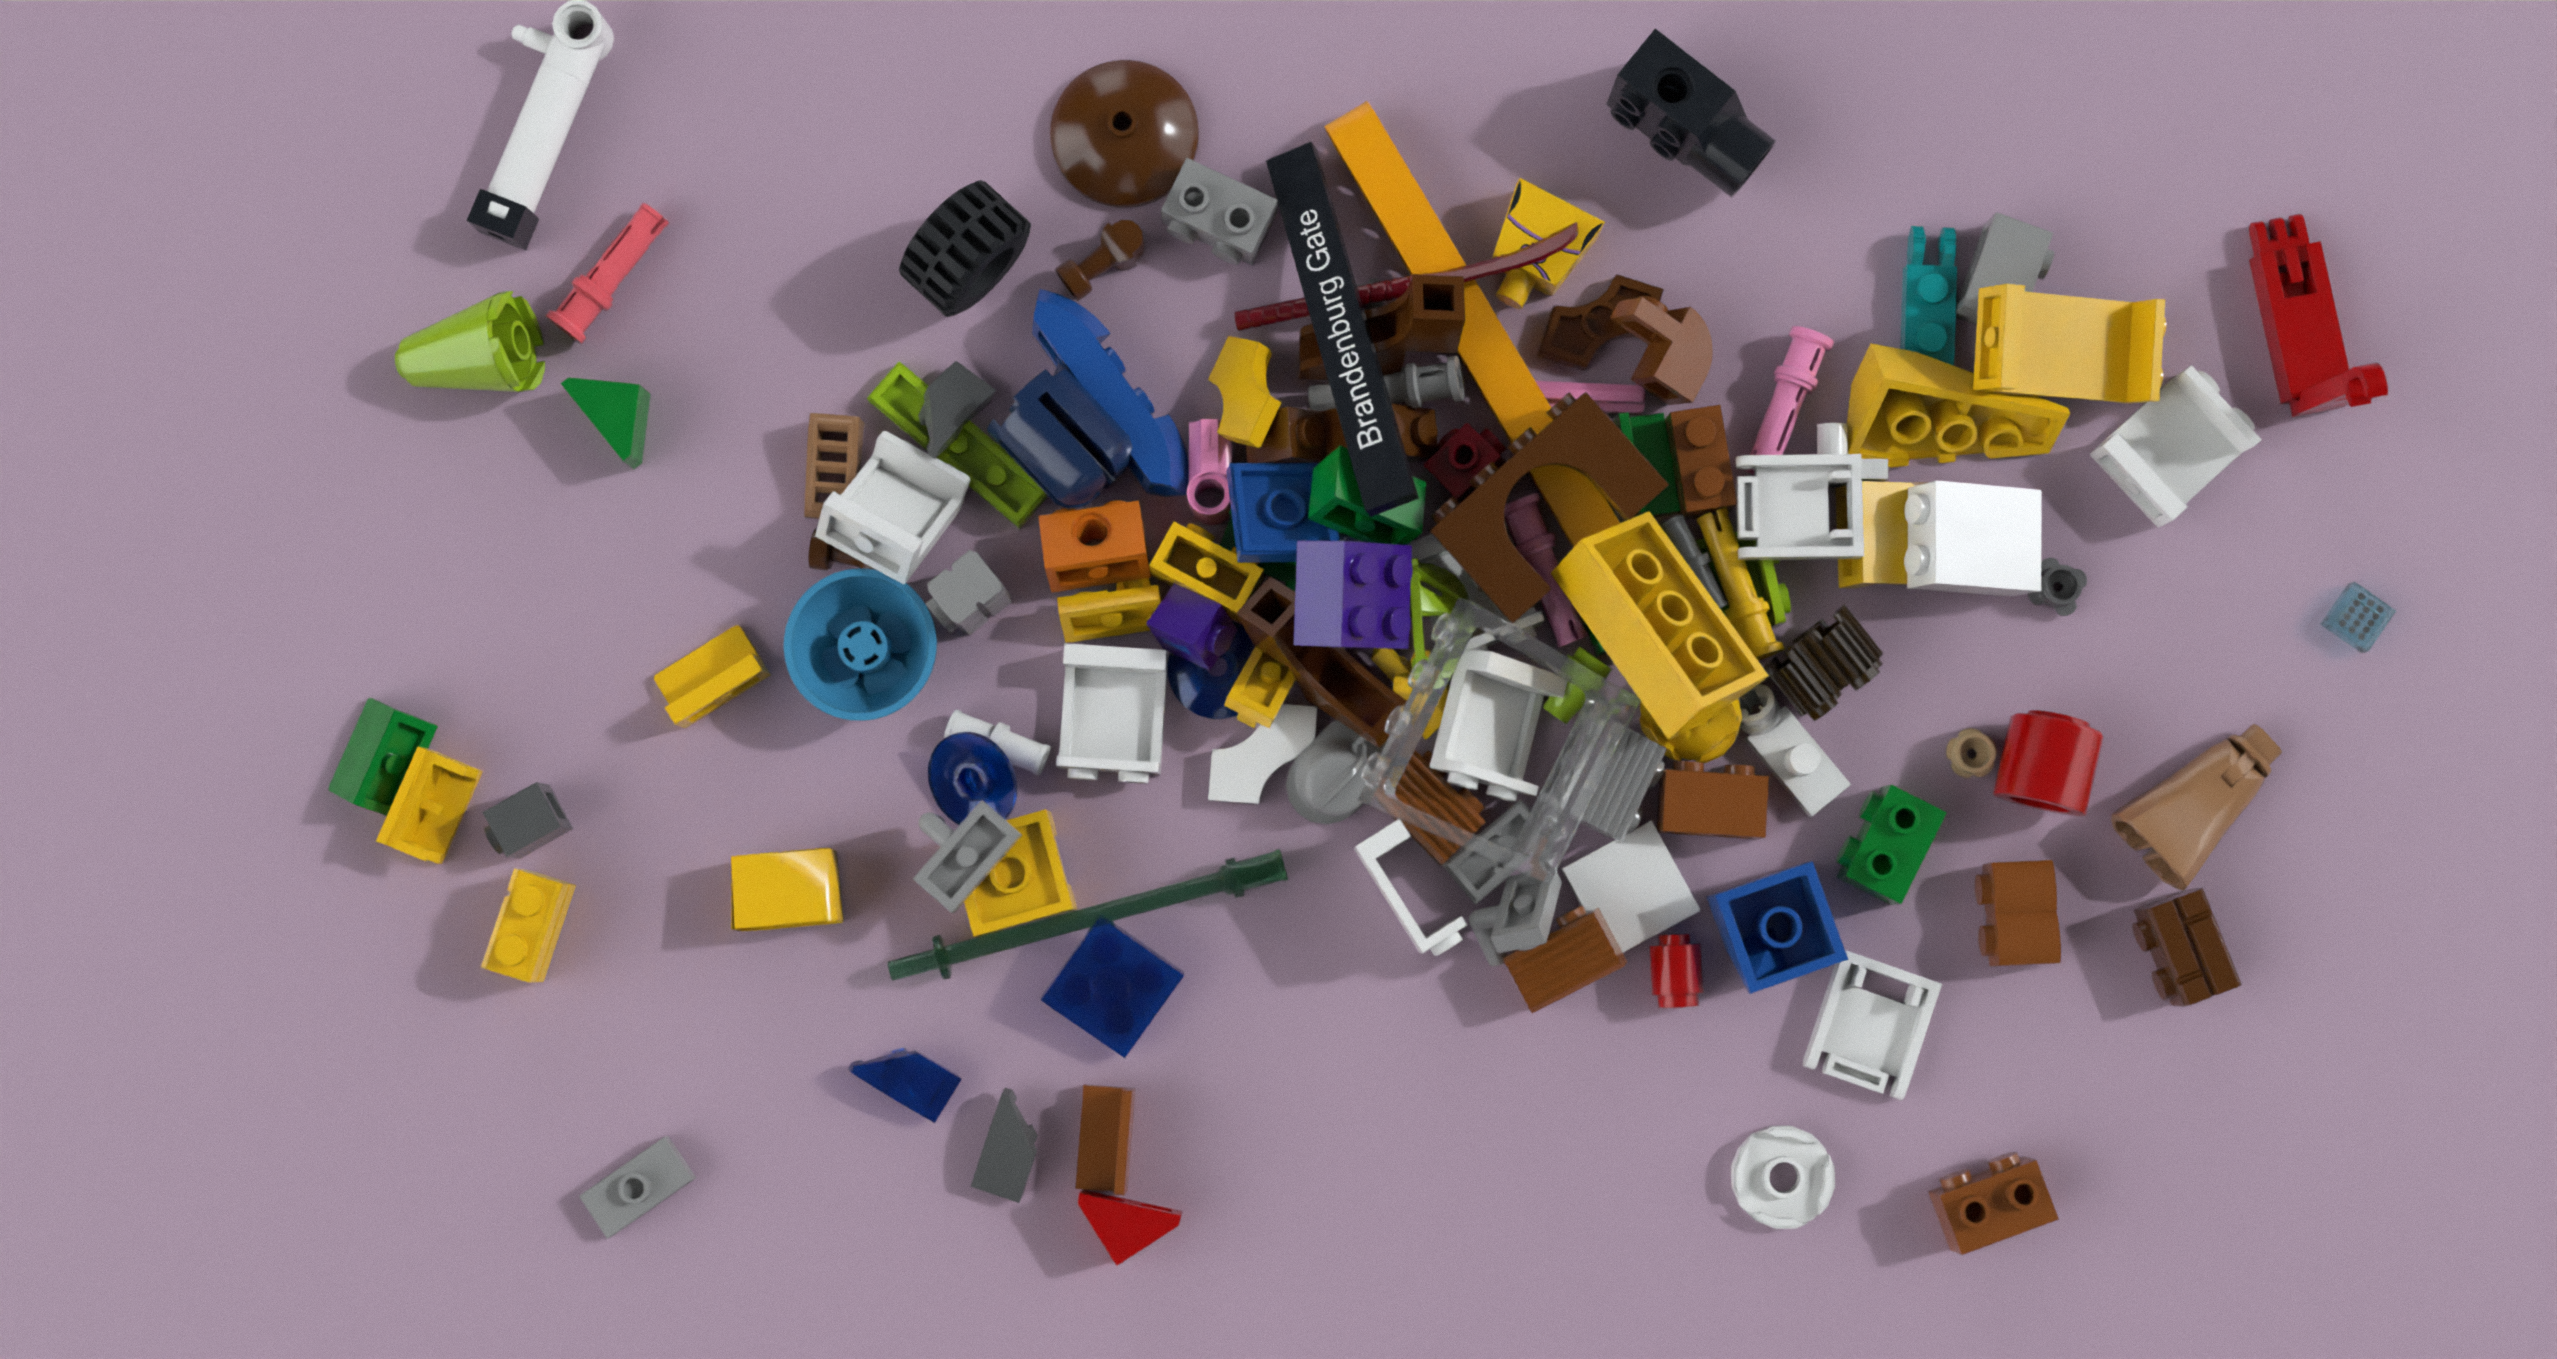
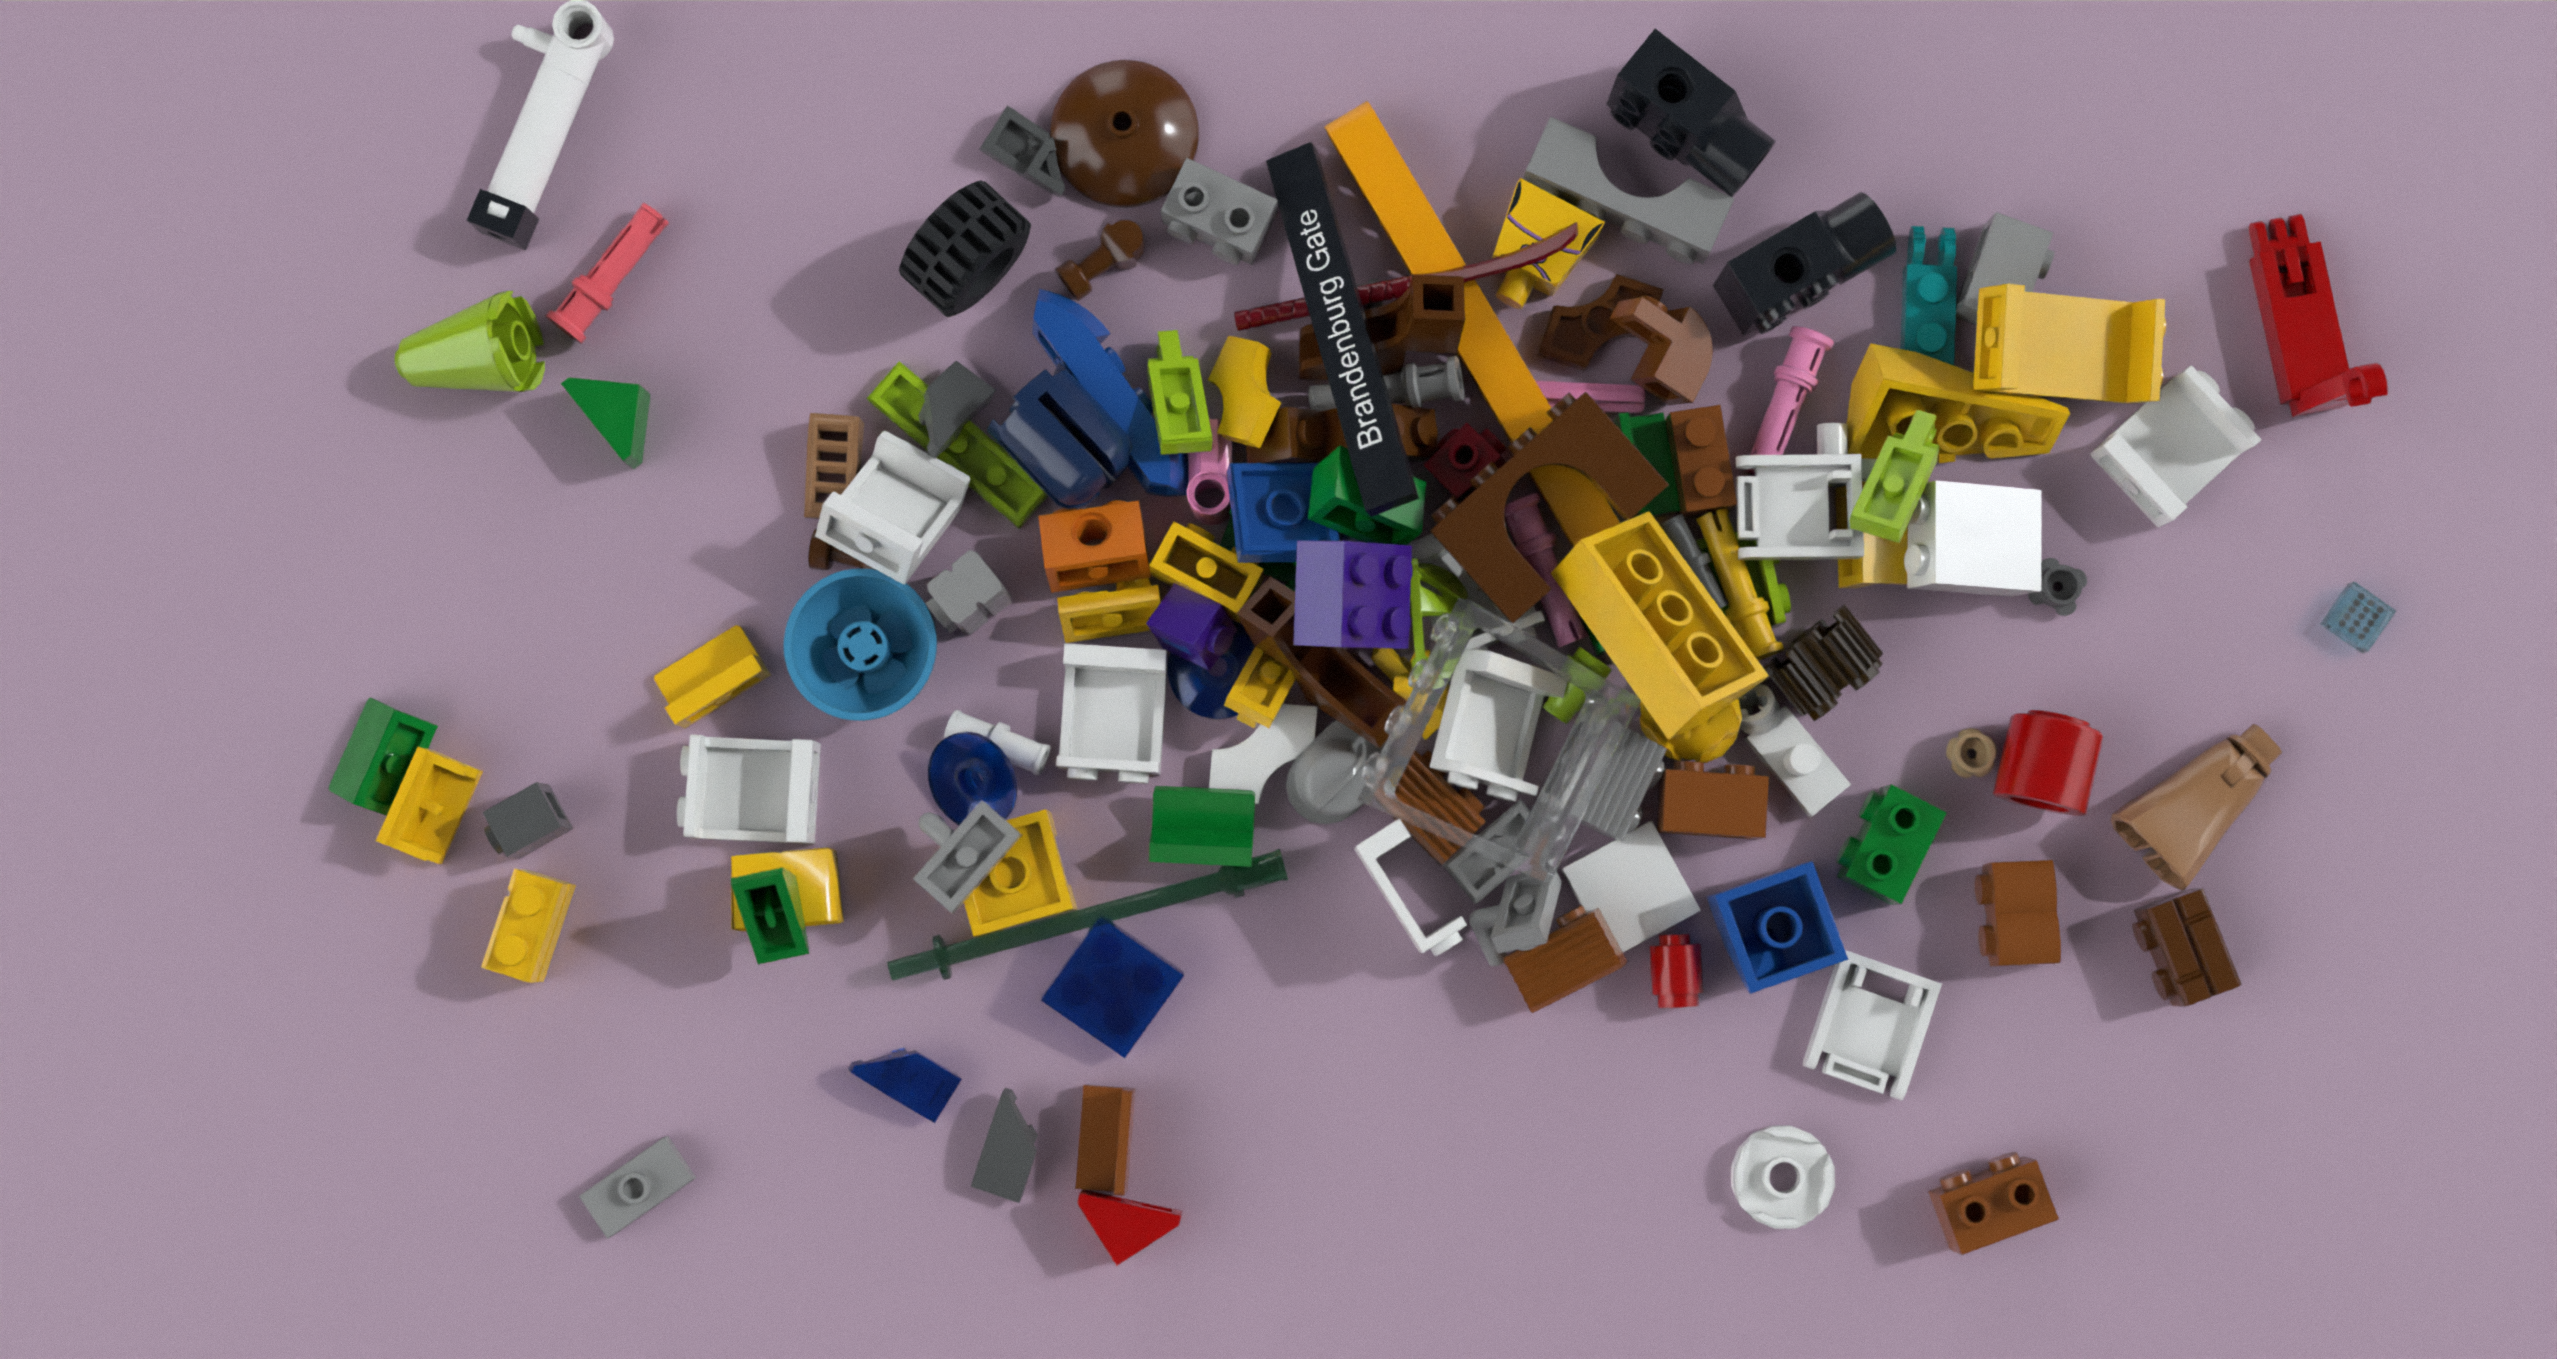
none -> white panel [677,734,821,844]
none -> green slope [731,867,809,964]
none -> dark grey slope [979,105,1065,197]
none -> lime hinge [1147,330,1213,455]
none -> green panel [1149,786,1255,867]
none -> light grey arch [1523,116,1735,264]
none -> black brick [1712,192,1896,336]
none -> lime hinge [1850,410,1939,543]

